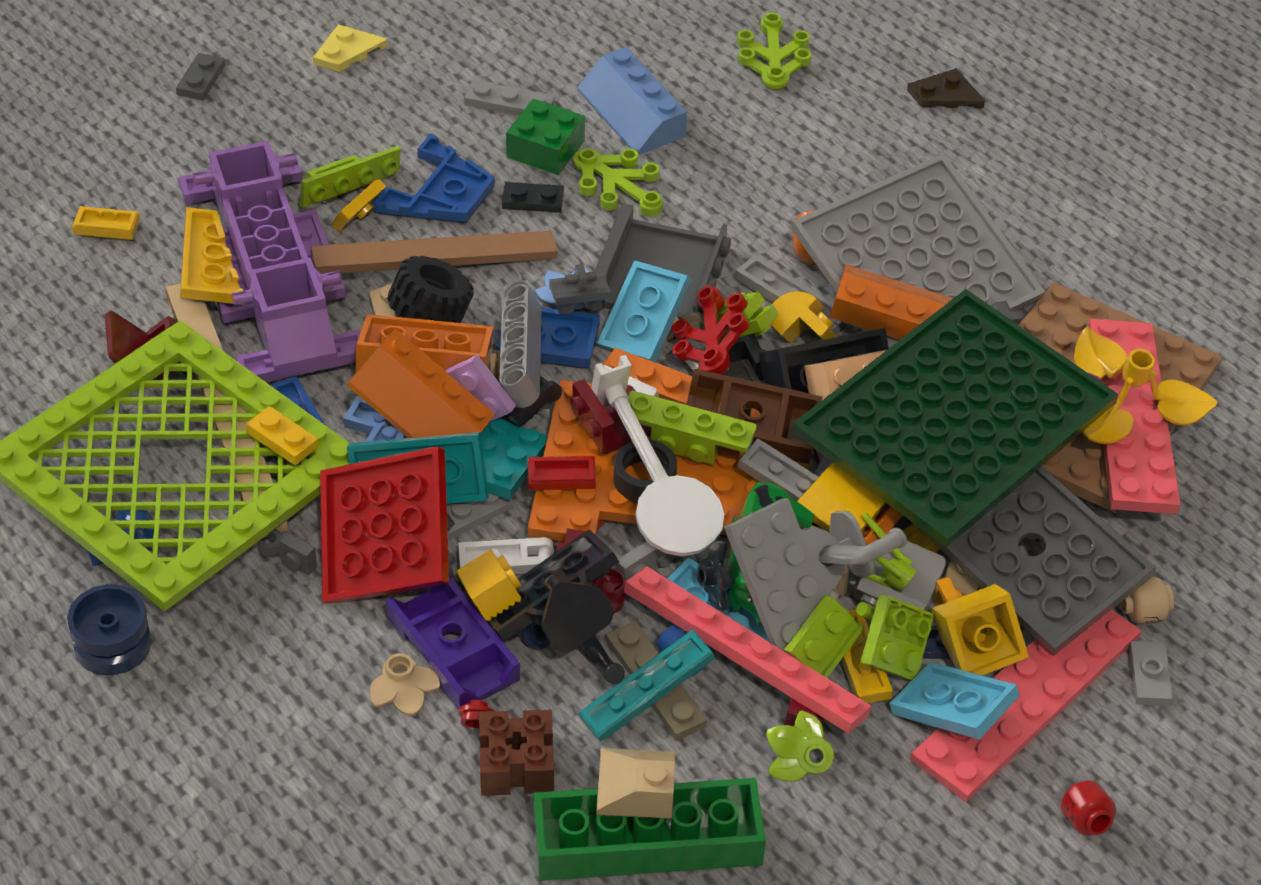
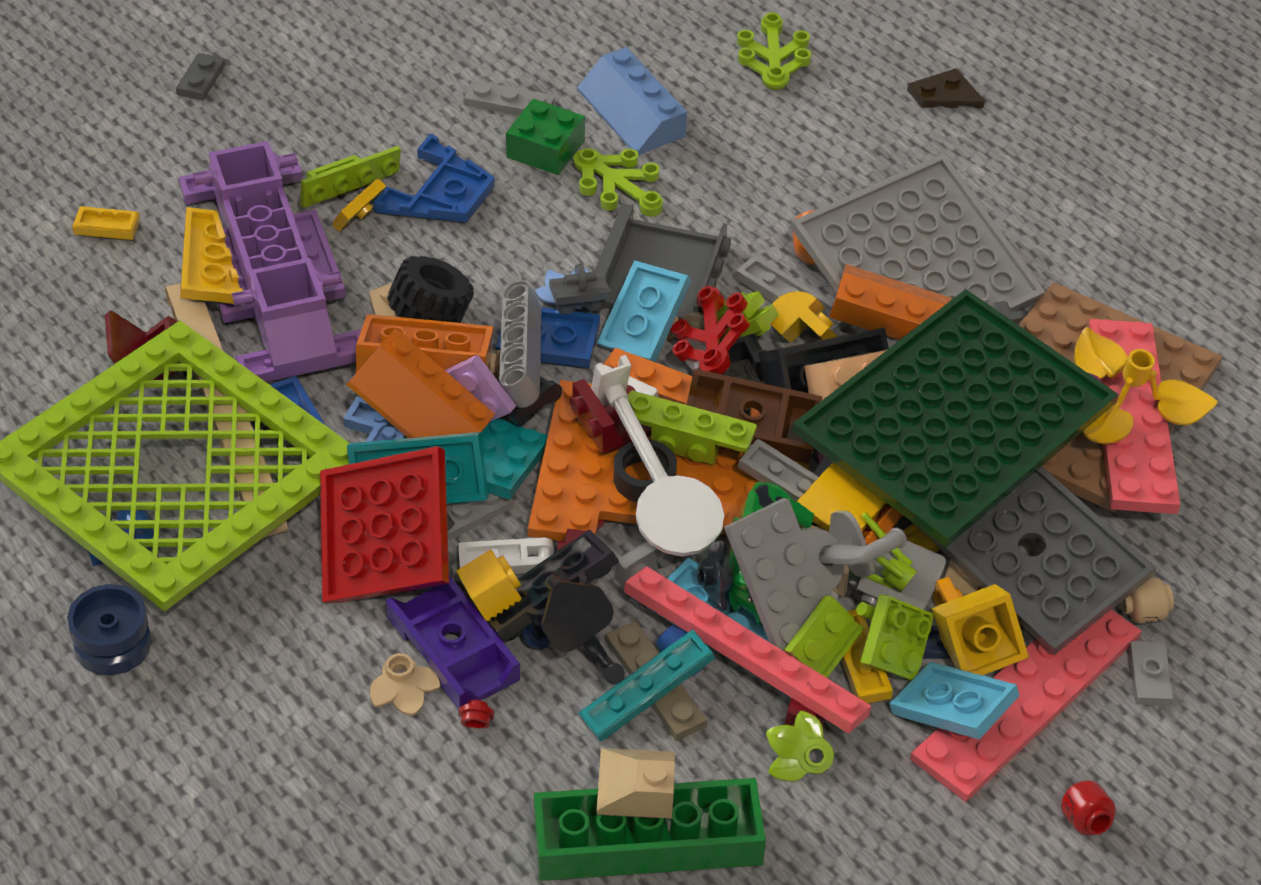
yellow plate [246,406,318,466] -> none
dark grey plate [257,529,317,576] -> none
medium nougat tile [310,231,558,274] -> none
light yellow wing [313,24,387,72] -> none
copper brick [479,710,554,796] -> none
black plate [502,182,564,213] -> none
red tile [528,456,596,490] -> none
dark red wheel [591,568,626,613] -> none

